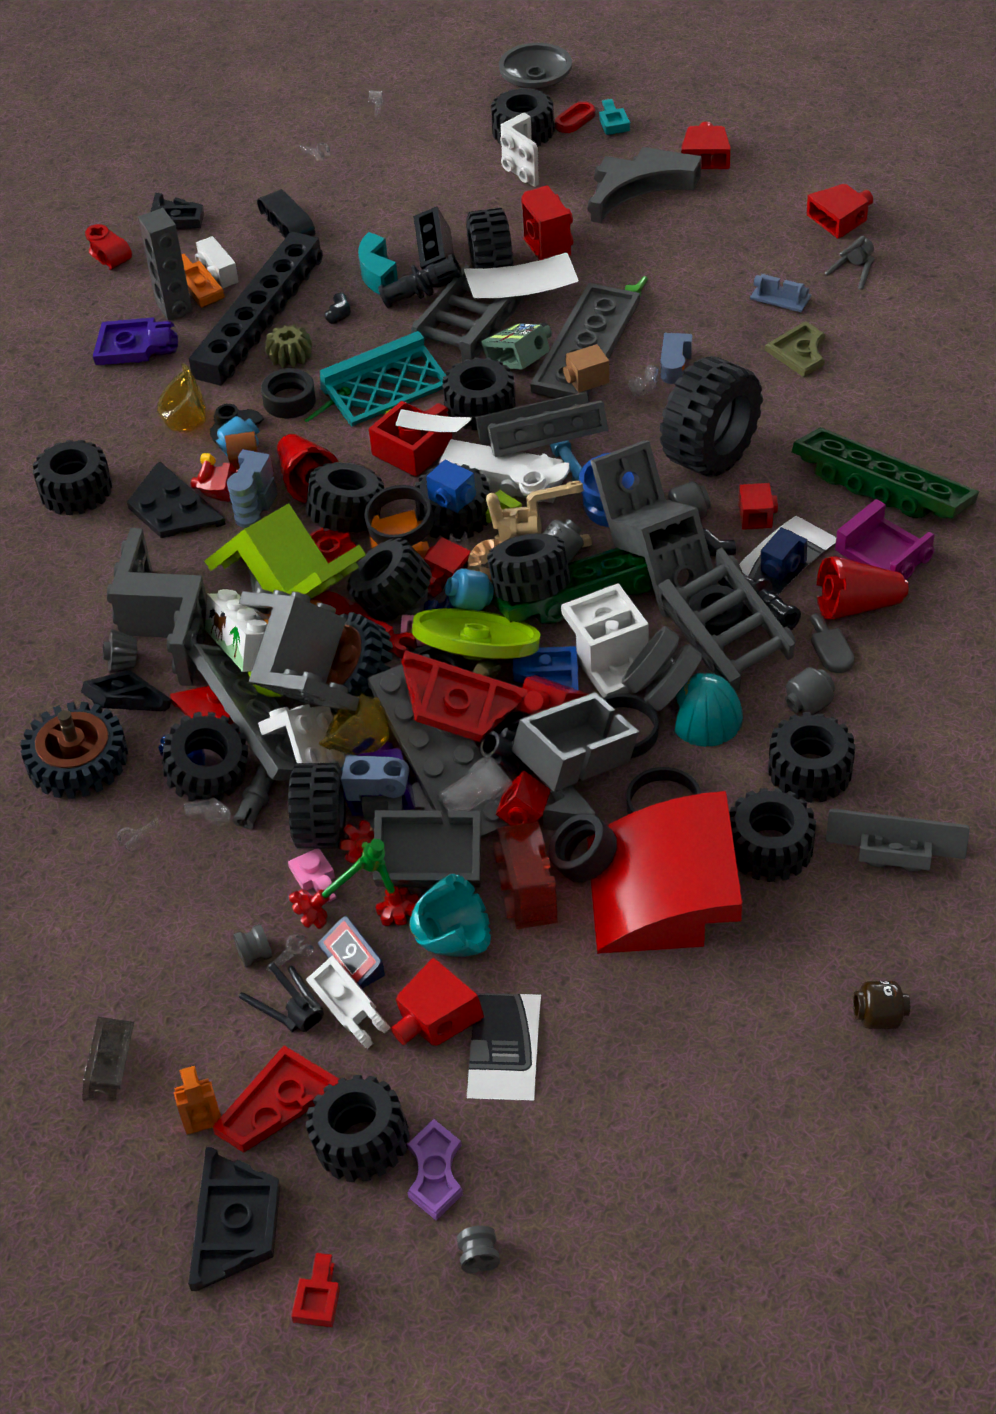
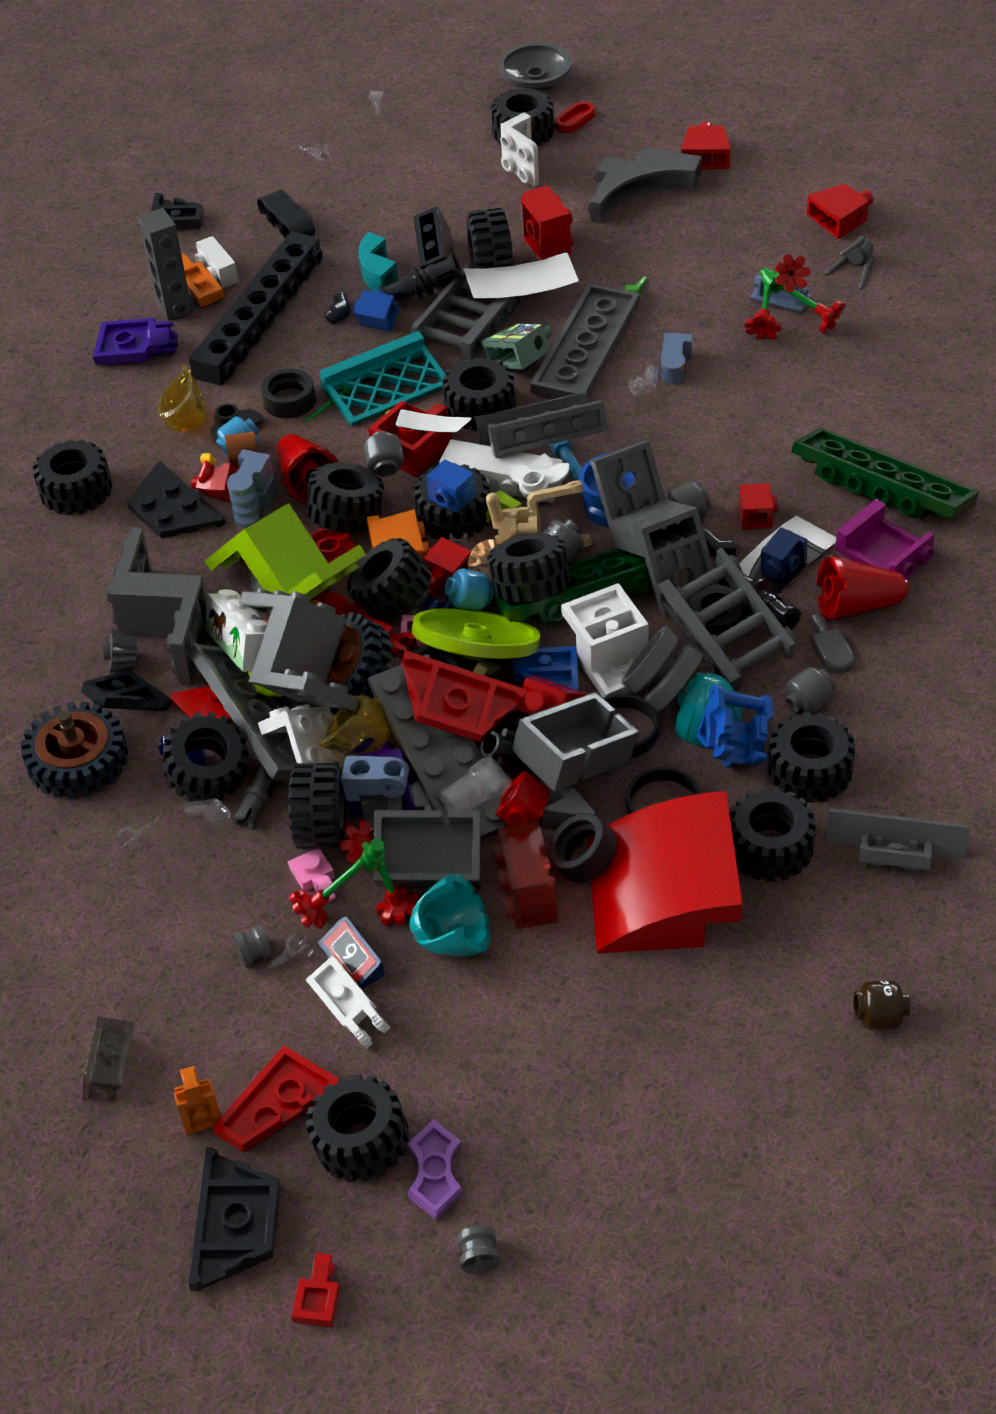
red piece [85,224,132,270] -> none
black plant [239,963,324,1032] -> none
olive gear [265,324,312,369] -> none
black tyre [365,485,434,546] -> none
red torso [391,957,484,1046] -> none
sticker [467,993,541,1100] -> none
medium nougat brick [563,344,610,393] -> none
teal plate [599,98,630,135] -> none
black tyre [660,356,763,477] -> none
olive tile [765,321,825,377] -> none
none -> blue brick [354,290,400,332]
none -> dark grey head [363,431,404,477]
none -> blue piece [696,685,773,768]
none -> red plant [744,254,846,340]

